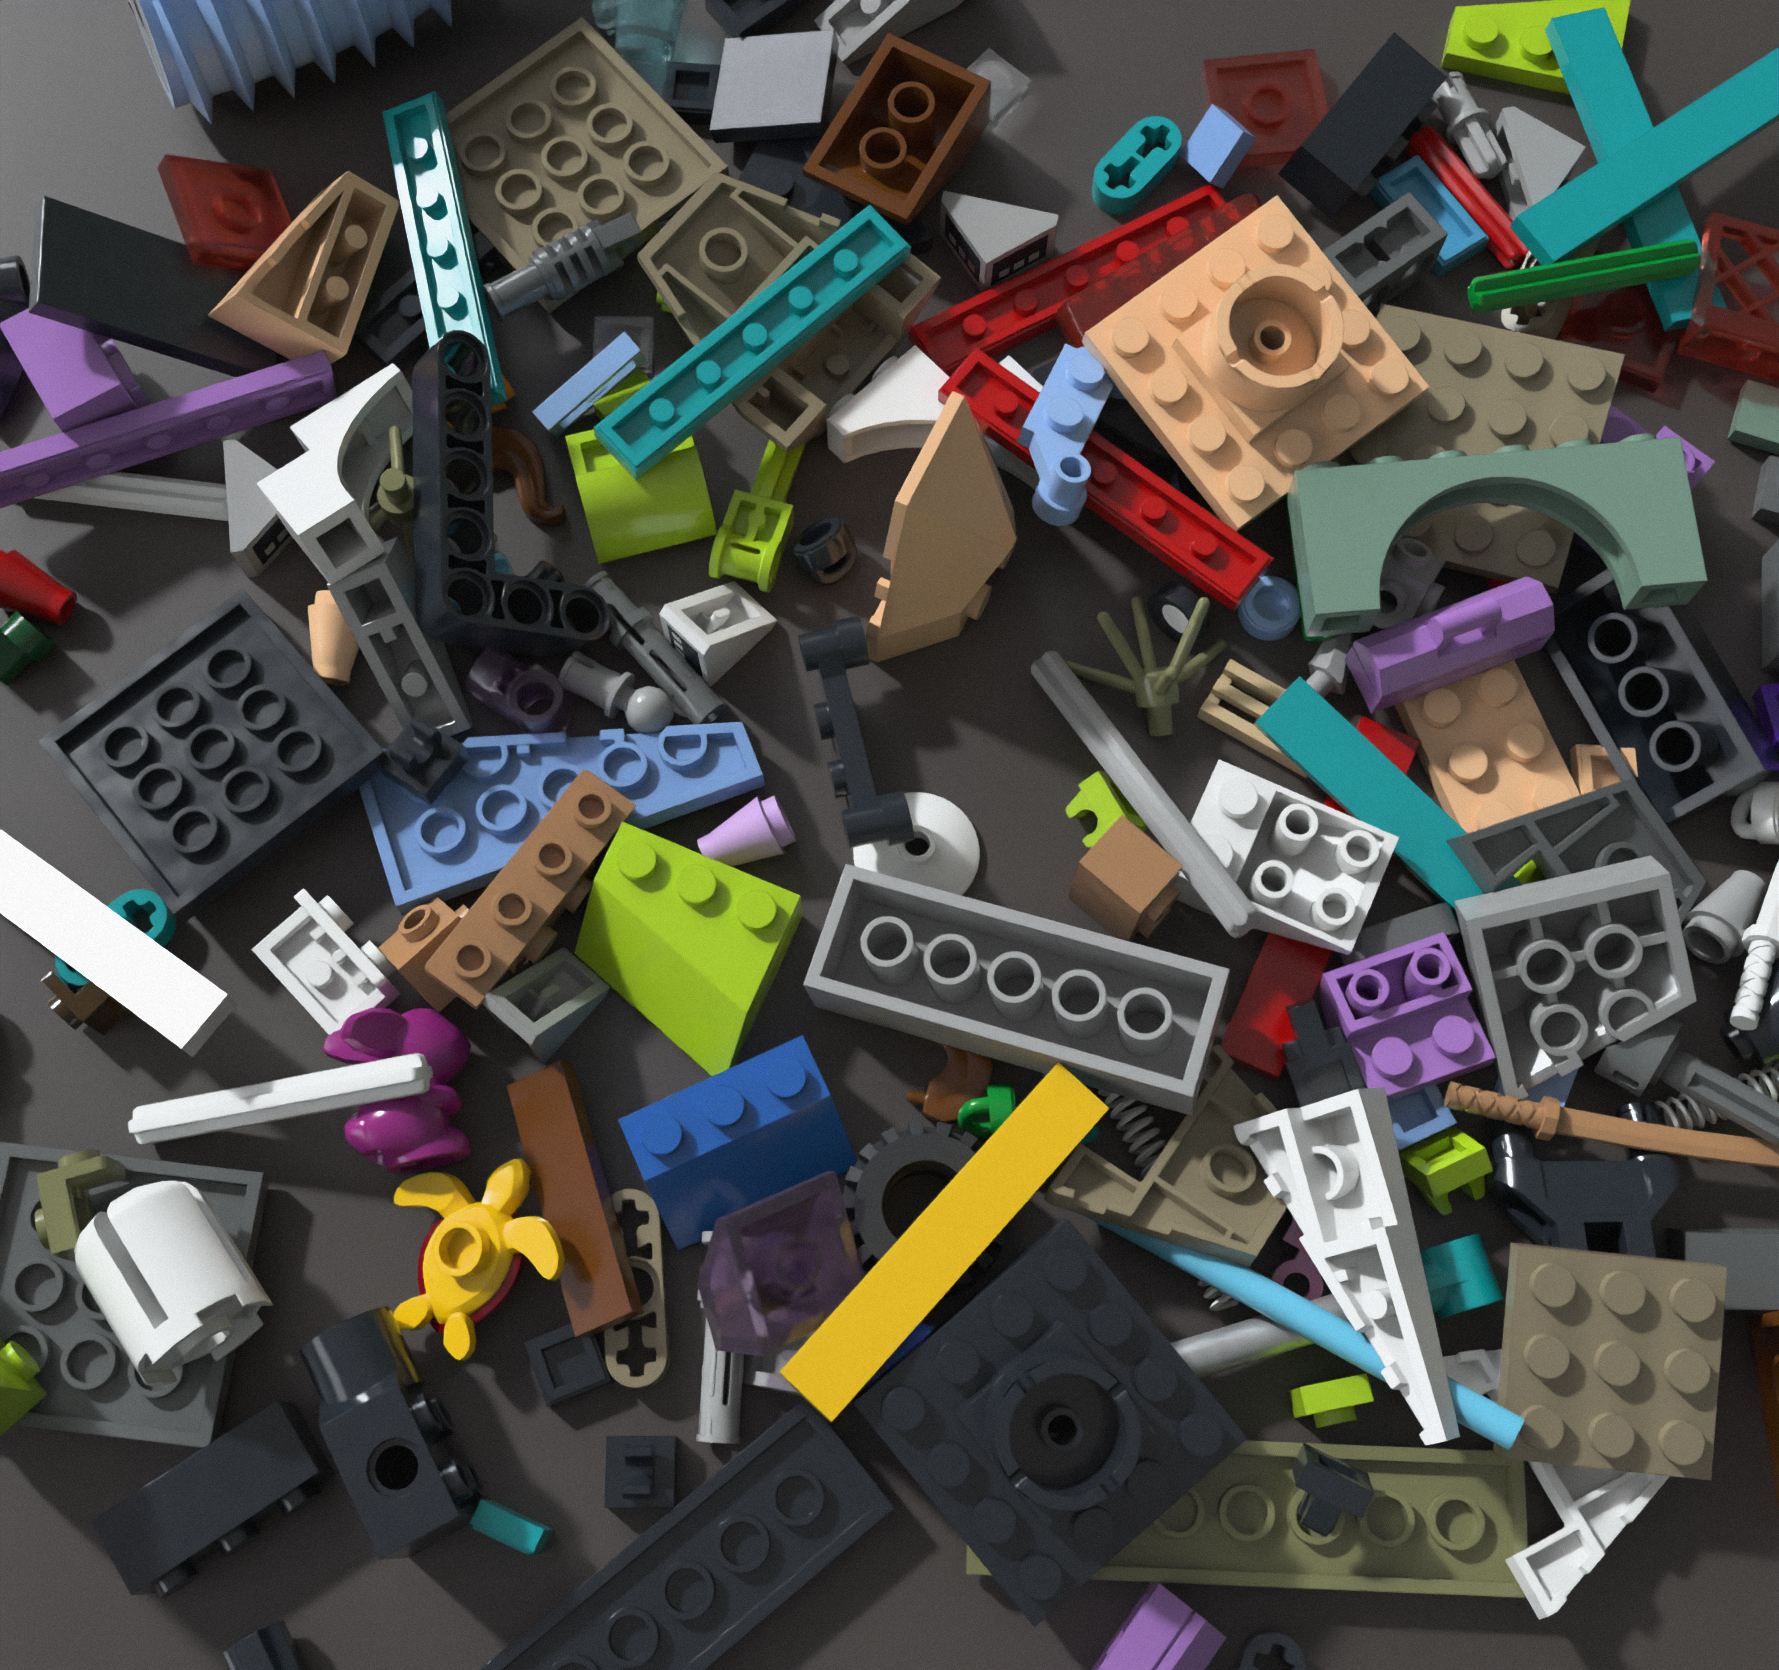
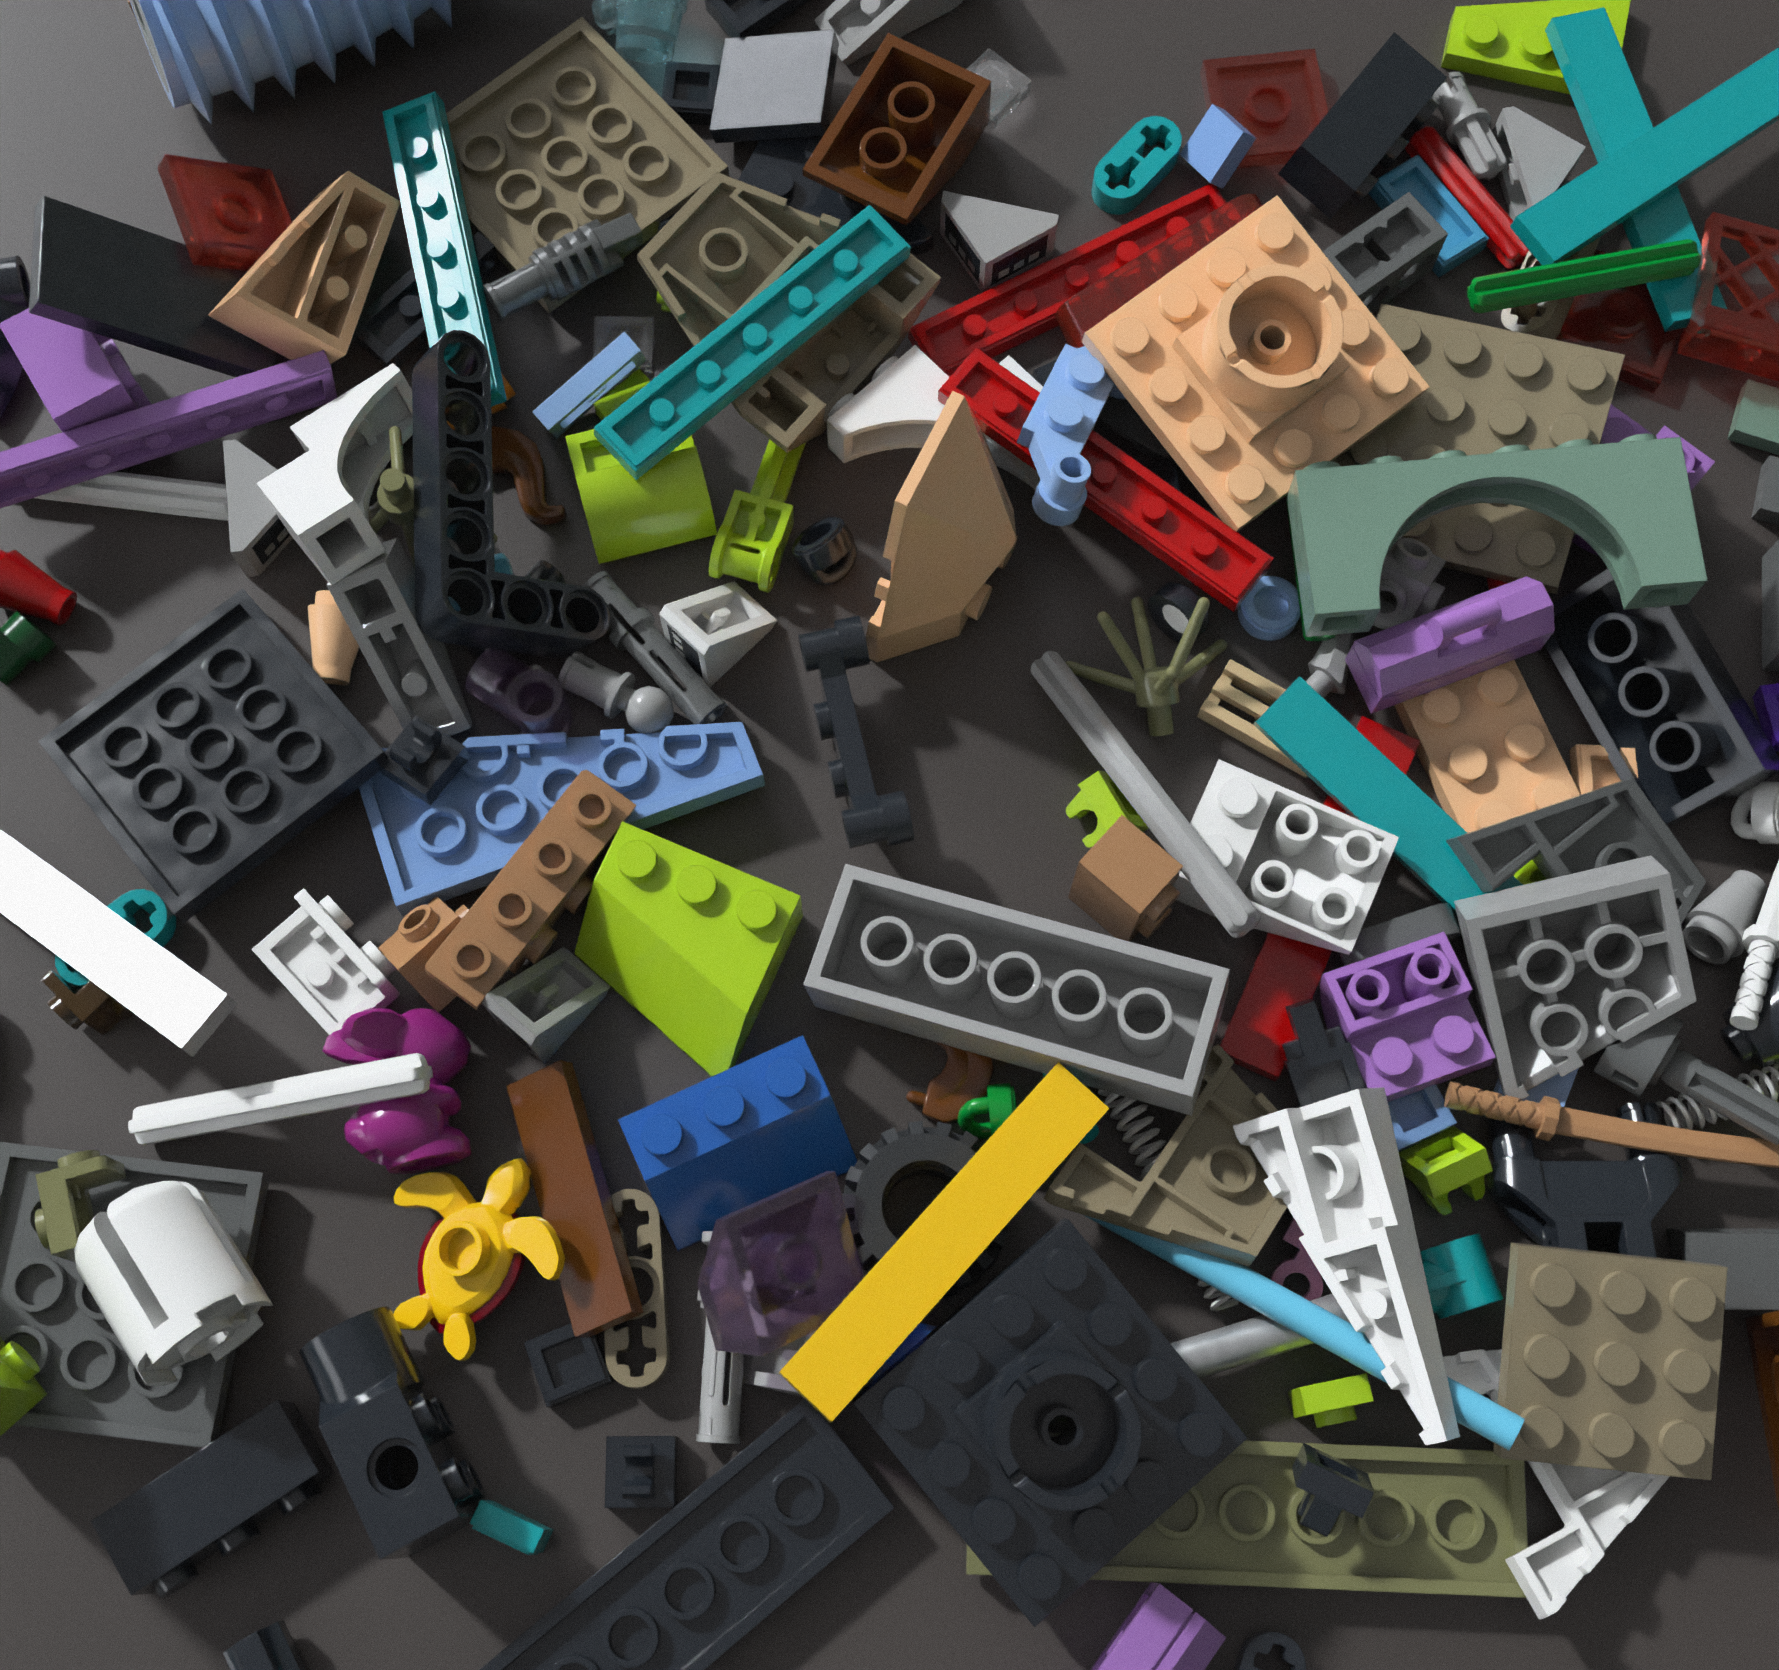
lavender cone [697,795,797,867] -> none
white dish [853,792,980,896] -> none

